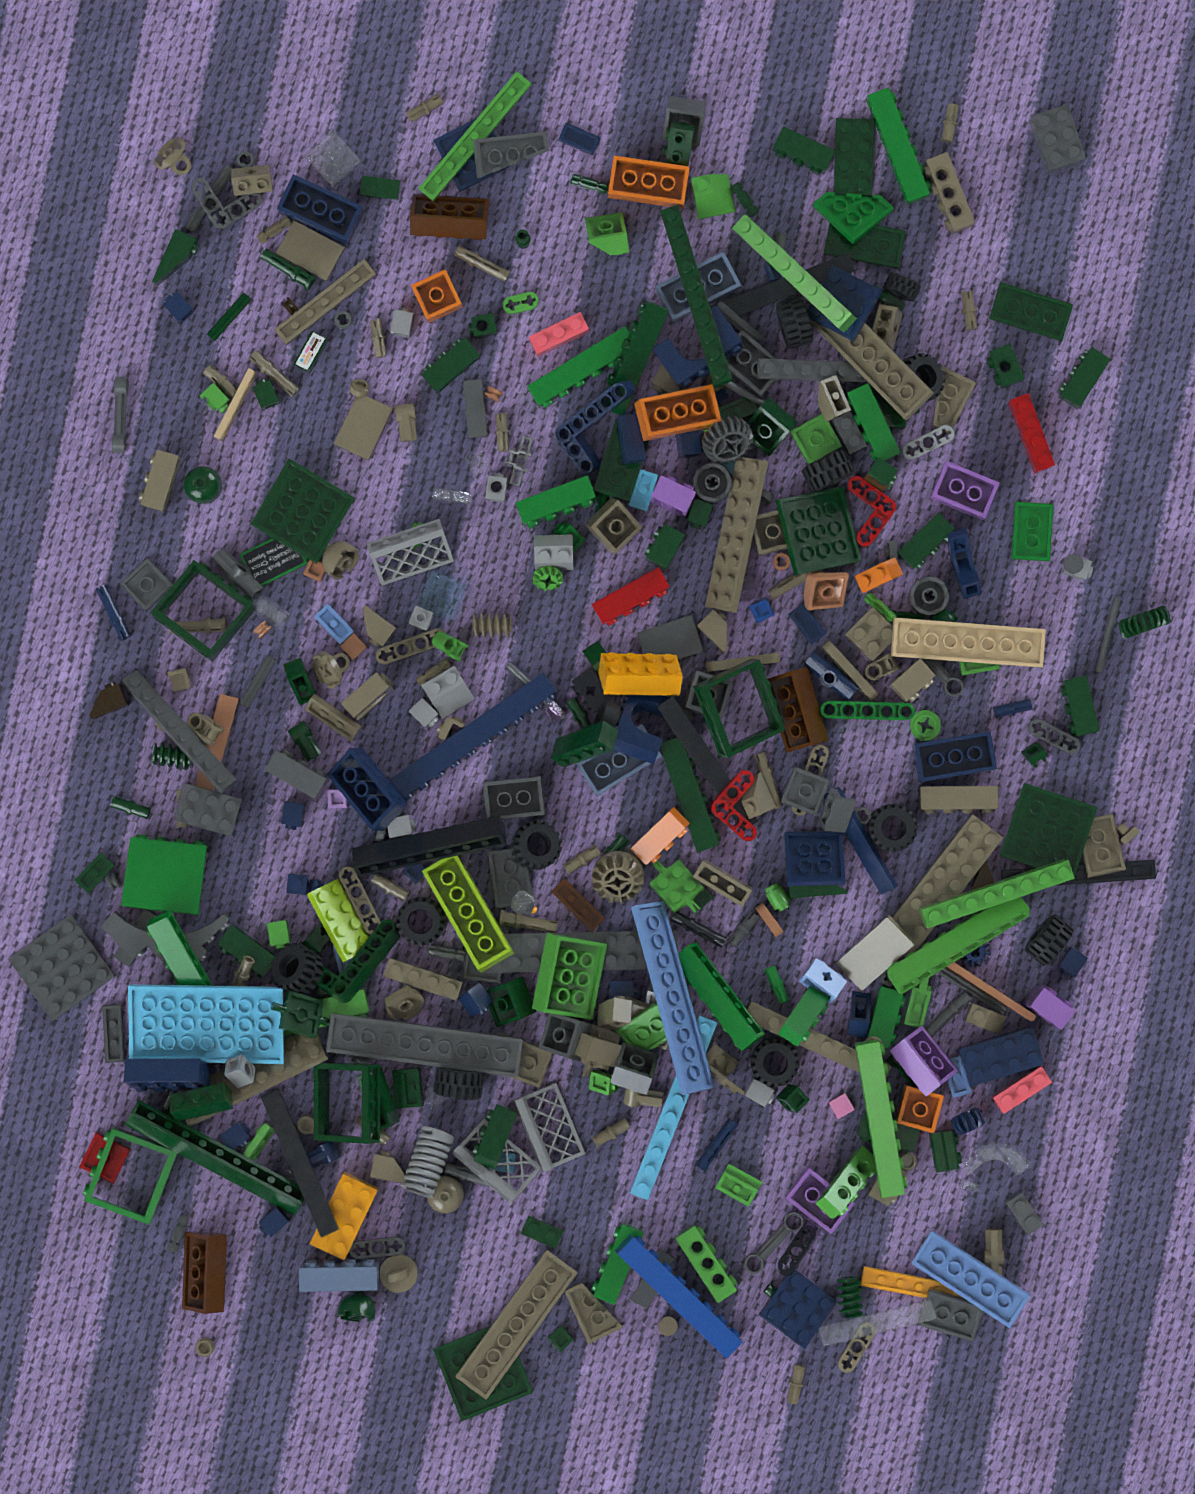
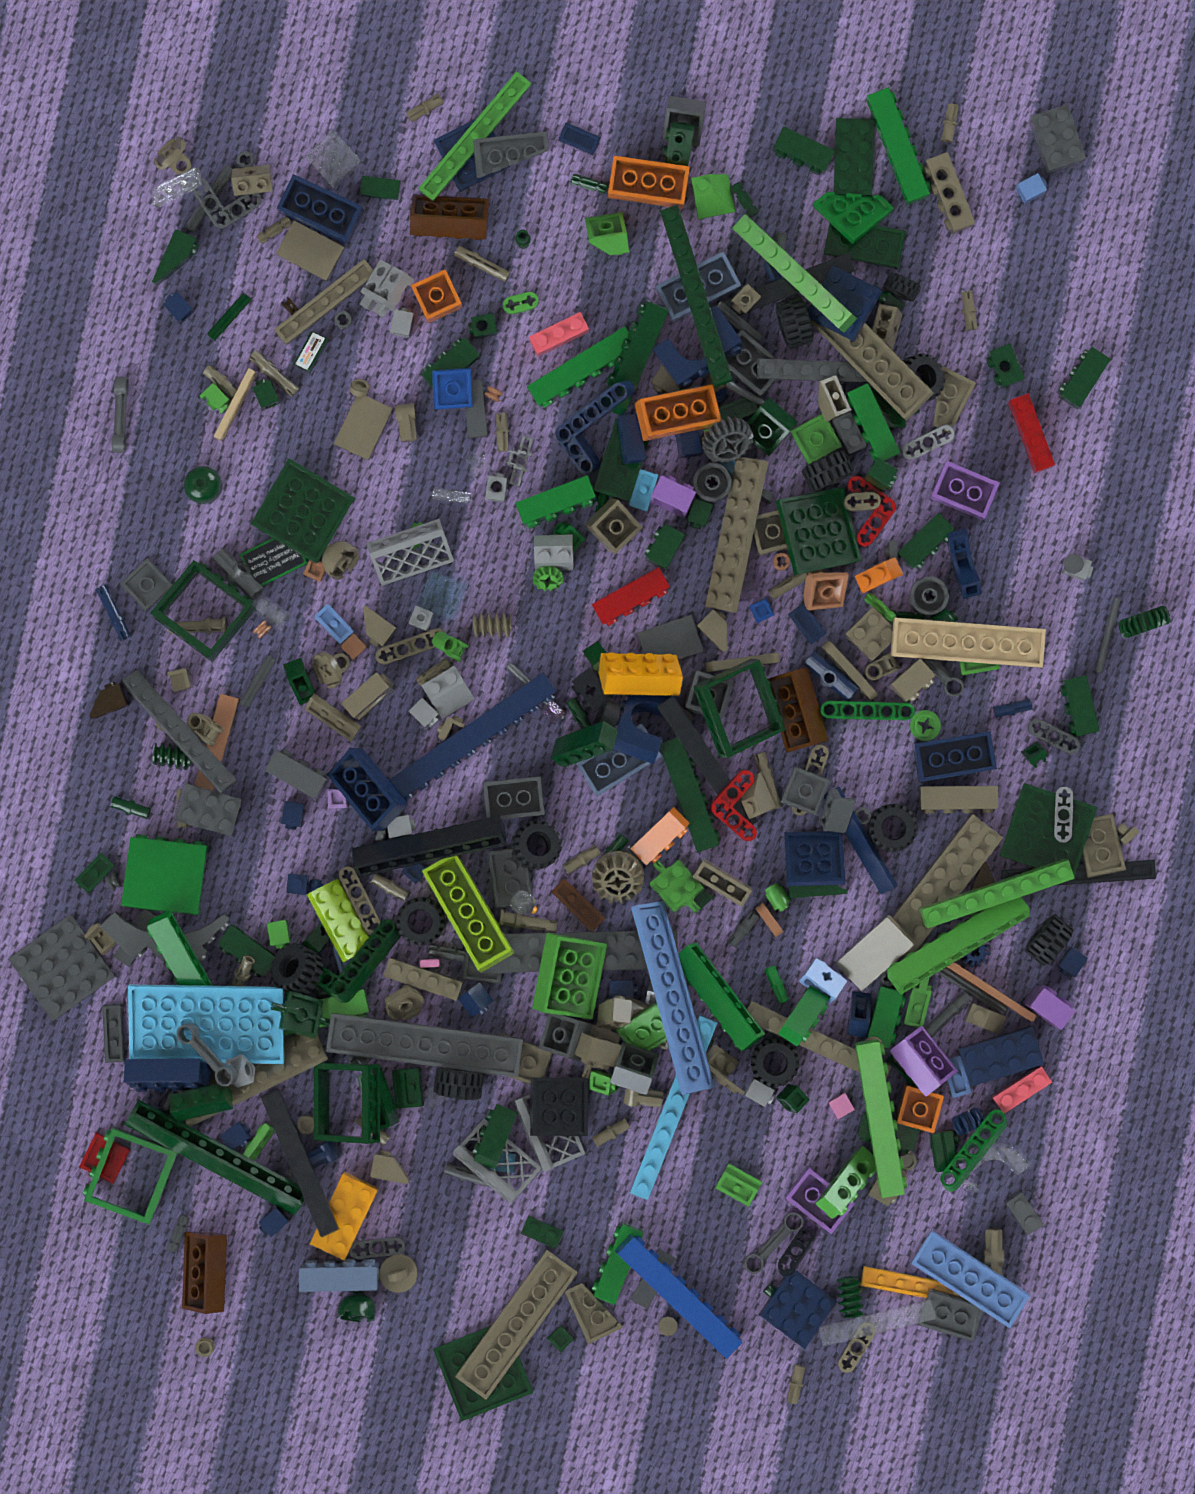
dark tan brick [139,449,181,513] -> none
dark green pin [260,248,316,291] -> none
dark green piece [288,721,322,761] -> none
dark tan axle [370,319,387,358] -> none
light grey piece [401,1126,454,1198] -> none
dark tan cylinder [426,1175,465,1214] -> none
dark green slope [486,976,537,1027] -> none
black pin [670,911,727,948] -> none
bright green brick [675,1224,738,1303] -> none
dark blue pin [695,1118,739,1171] -> none
dark green tile [989,282,1073,342] -> none
green tile [1011,502,1054,562] -> none
none -> dark tan bracket [84,923,117,955]
none -> clear tile [151,167,202,208]
none -> dark grey piece [177,1023,238,1086]
none -> light grey hips [360,260,415,318]
none -> bright pink tile [420,958,440,968]
none -> blue tile [432,368,473,410]
none -> black plate [530,1077,588,1136]
none -> dark tan brick [731,284,761,315]
none -> dark tan beam [844,492,881,511]
none -> green beam [940,1110,1008,1192]
none -> medium blue brick [1015,173,1047,204]
none -> light grey beam [1054,787,1073,843]

